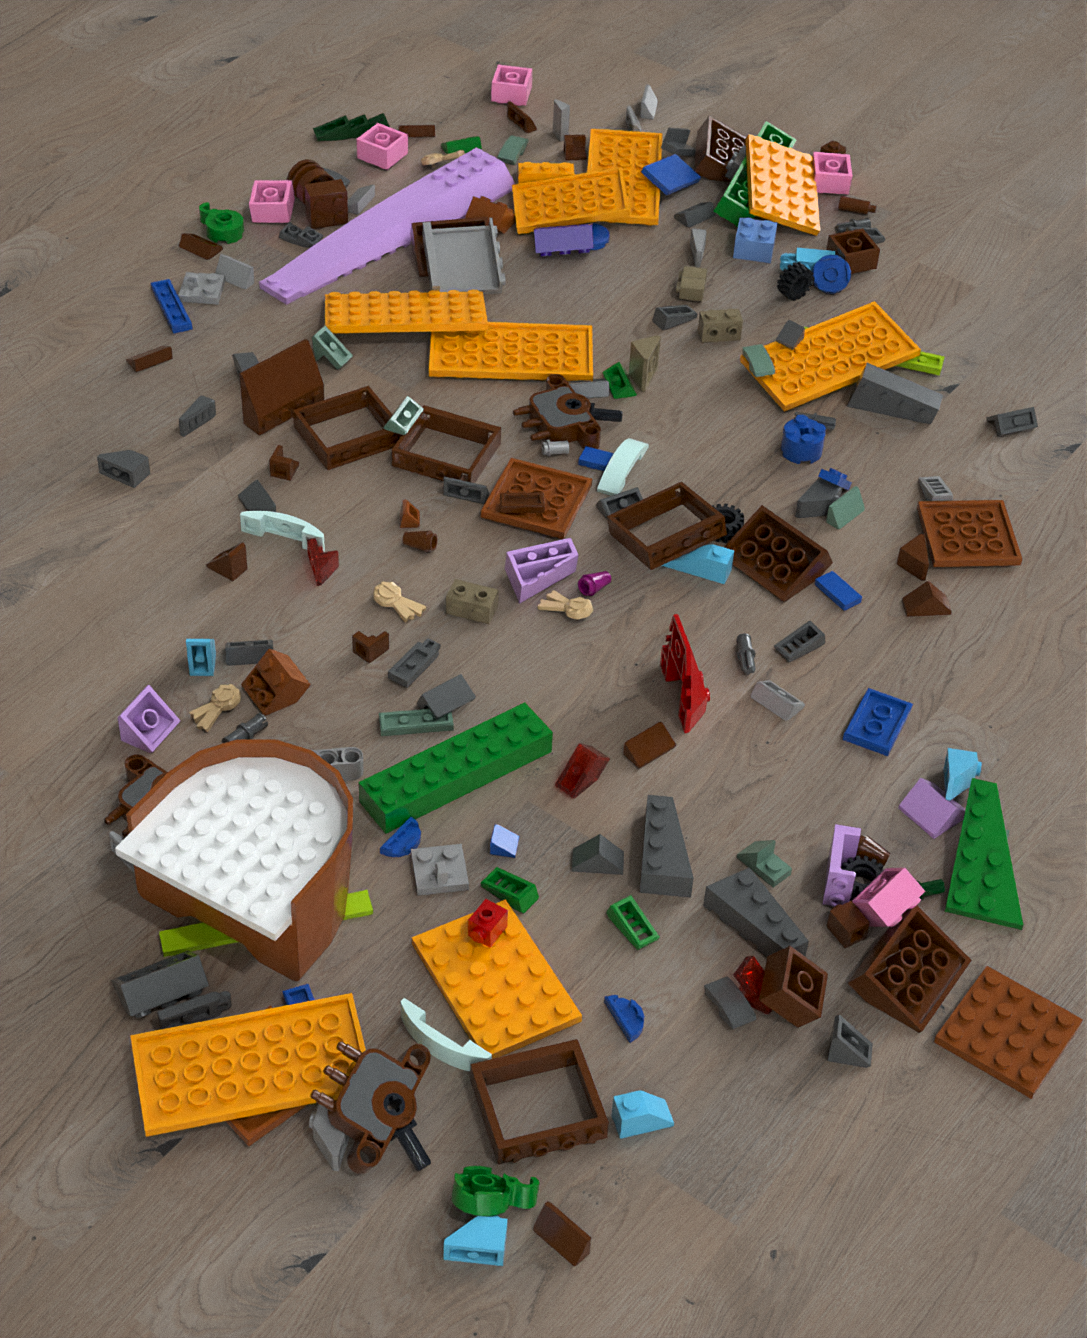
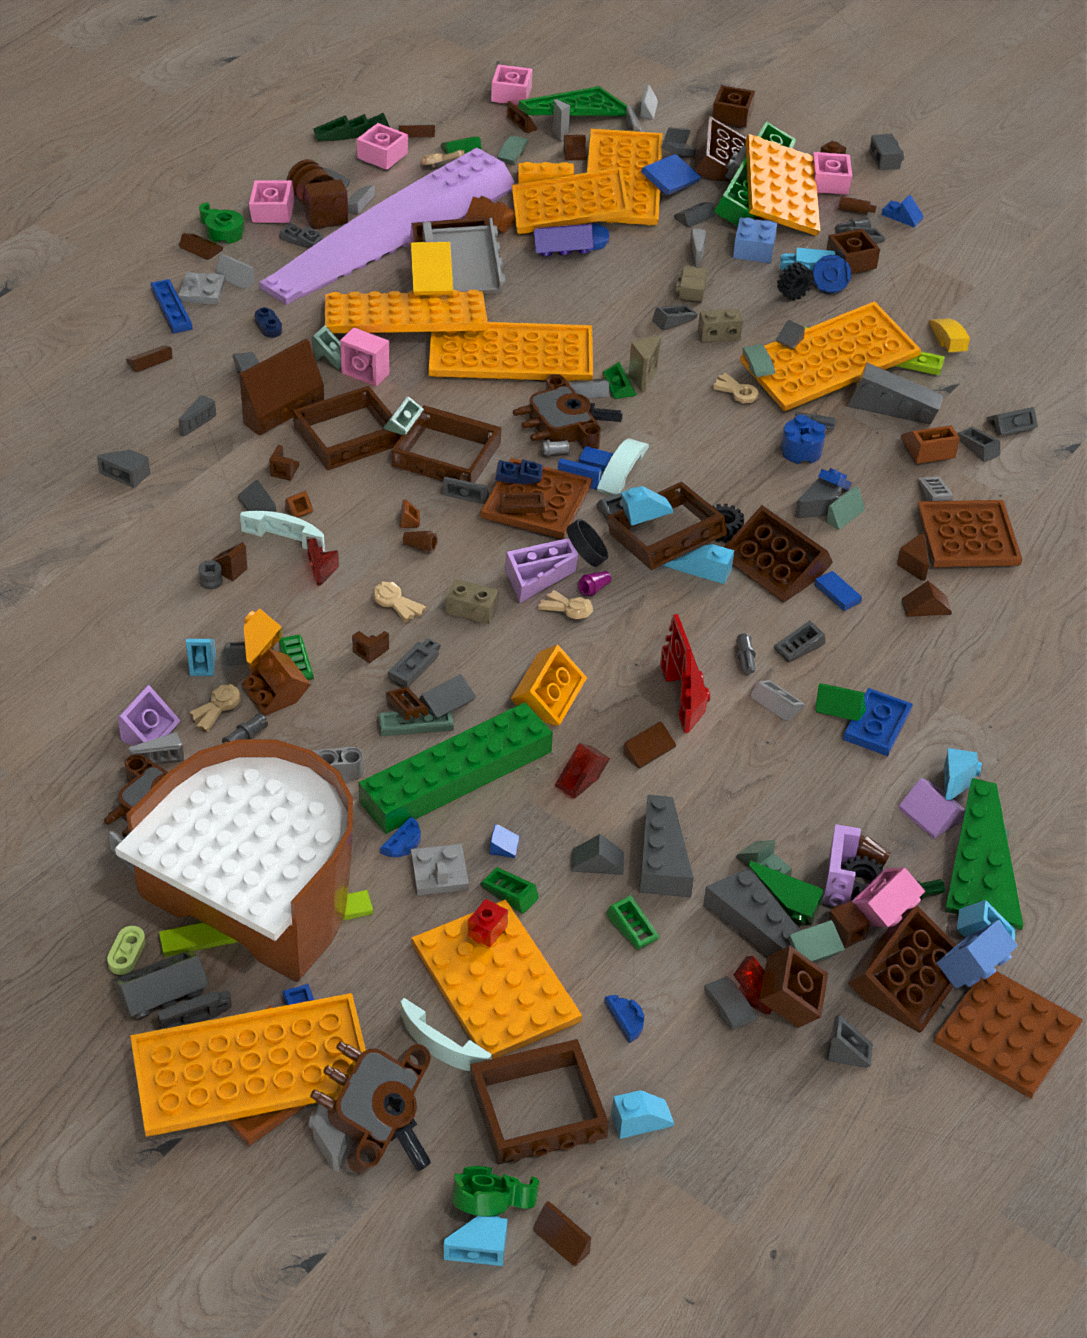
none -> yellowish green plate [107,926,146,975]
none -> light grey slope [129,732,184,765]
none -> dark grey wheel [198,560,223,589]
none -> light orange slope [243,608,283,672]
none -> dark blue plate [254,307,282,338]
none -> green slope [279,634,314,680]
none -> dark orange slope [285,491,314,518]
none -> bright pink brick [340,328,390,387]
none -> reddish brown tile [386,687,428,721]
none -> yellow tile [411,242,453,295]
none -> dark blue slope [495,459,543,484]
none -> light orange slope [511,644,587,726]
none -> green wing [518,86,633,116]
none -> blue tile [558,458,601,490]
none -> black tyre [567,518,608,567]
none -> medium azure slope [621,486,673,526]
none -> reddish brown brick [712,85,755,128]
none -> tan piece [713,372,758,404]
none -> green slope [749,861,824,925]
none -> sand green panel [788,921,845,963]
none -> green slope [816,683,866,721]
none -> dark grey brick [869,134,904,170]
none -> blue slope [882,195,924,228]
none -> dark orange slope [900,425,960,464]
none -> yellow slope [929,318,970,353]
none -> medium blue brick [936,920,1018,989]
none -> dark grey slope [957,427,1000,462]
none -> medium azure slope [957,900,1016,941]

